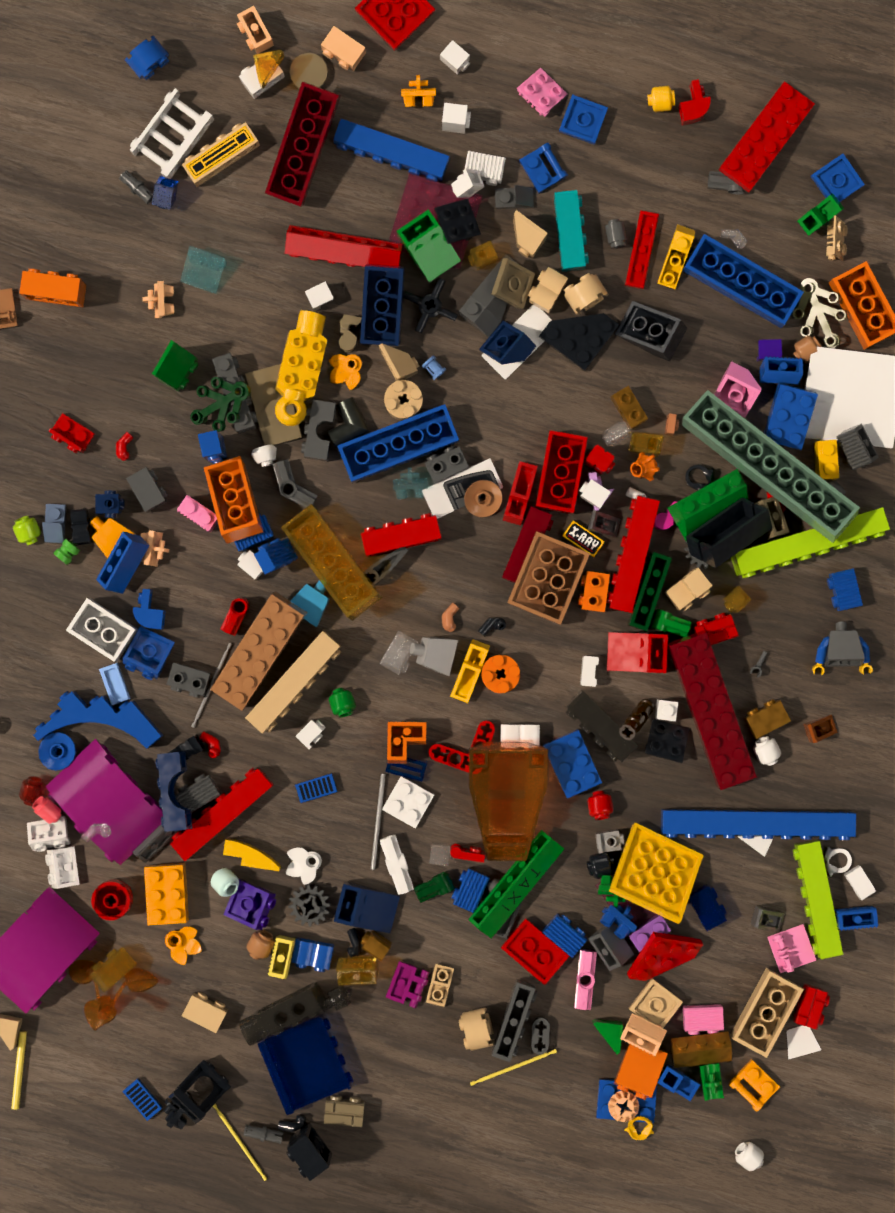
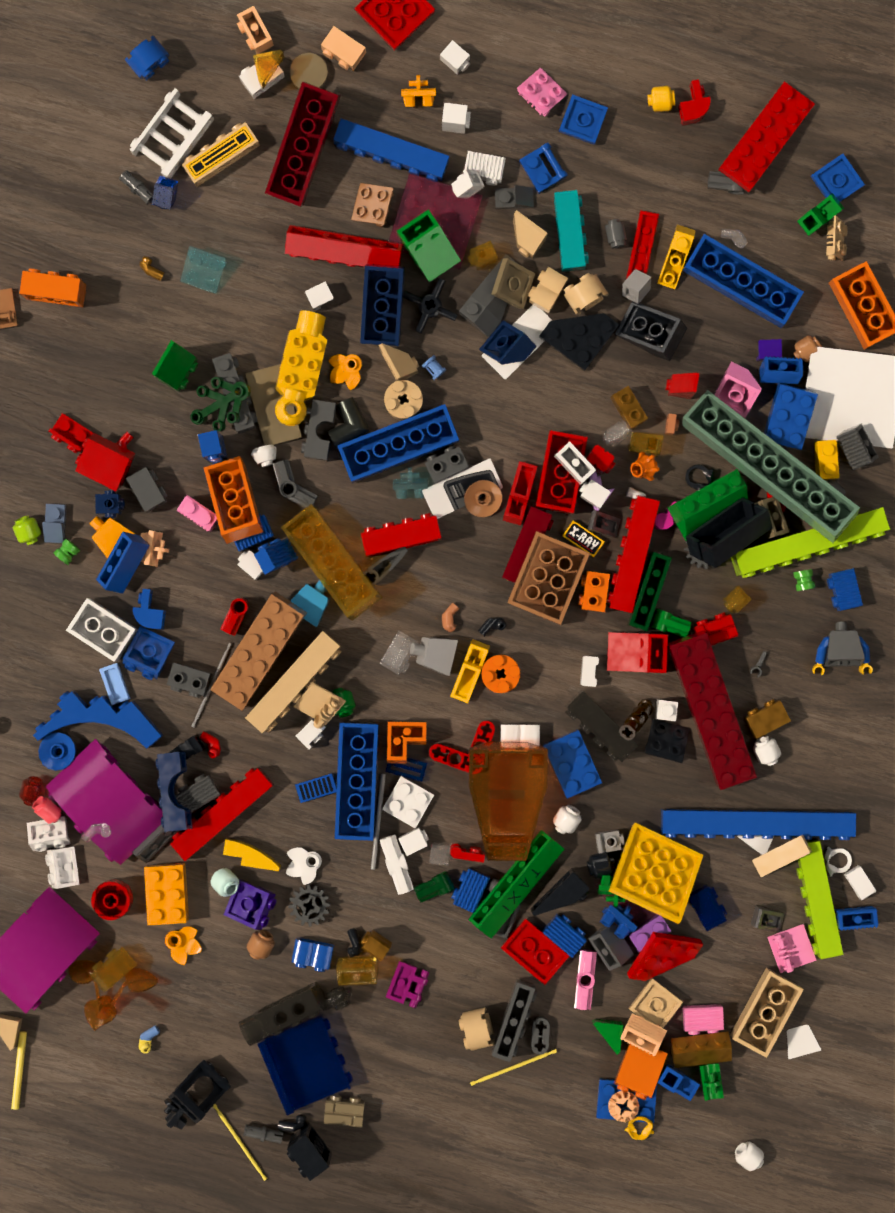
black leg [71,508,93,546] -> none
blue tile [122,1078,163,1121] -> none
light nougat hips [142,281,174,319] -> none
tan brick [182,992,228,1033] -> none
light yellow brick [268,935,296,979] -> none
dark blue slope [334,881,400,933] -> none
dark tan leg [339,314,362,353] -> none
tan slope [426,964,454,1007] -> none
black hinge [434,198,481,244] -> none
red head [587,791,614,820] -> none
tan brick [664,568,712,611] -> none
light orange plate [728,1059,780,1112] -> none
plant [793,278,848,348] -> none
red brick [793,984,830,1030] -> none
dark orange slope [803,714,838,743] -> none
none -> red brick [75,433,136,491]
none -> arm [139,1025,160,1054]
none -> pearl gold arm [140,256,164,281]
none -> tan hinge [293,682,346,729]
none -> blue brick [335,722,379,841]
none -> medium nougat hinge [351,183,394,227]
none -> white brick [398,827,429,856]
none -> black slope [530,868,590,916]
none -> white head [553,805,582,834]
none -> white brick [554,442,596,485]
none -> light grey panel [622,269,651,304]
none -> red slope [665,373,700,399]
none -> tan tile [752,835,812,877]
none -> bright green wheel [793,569,816,591]

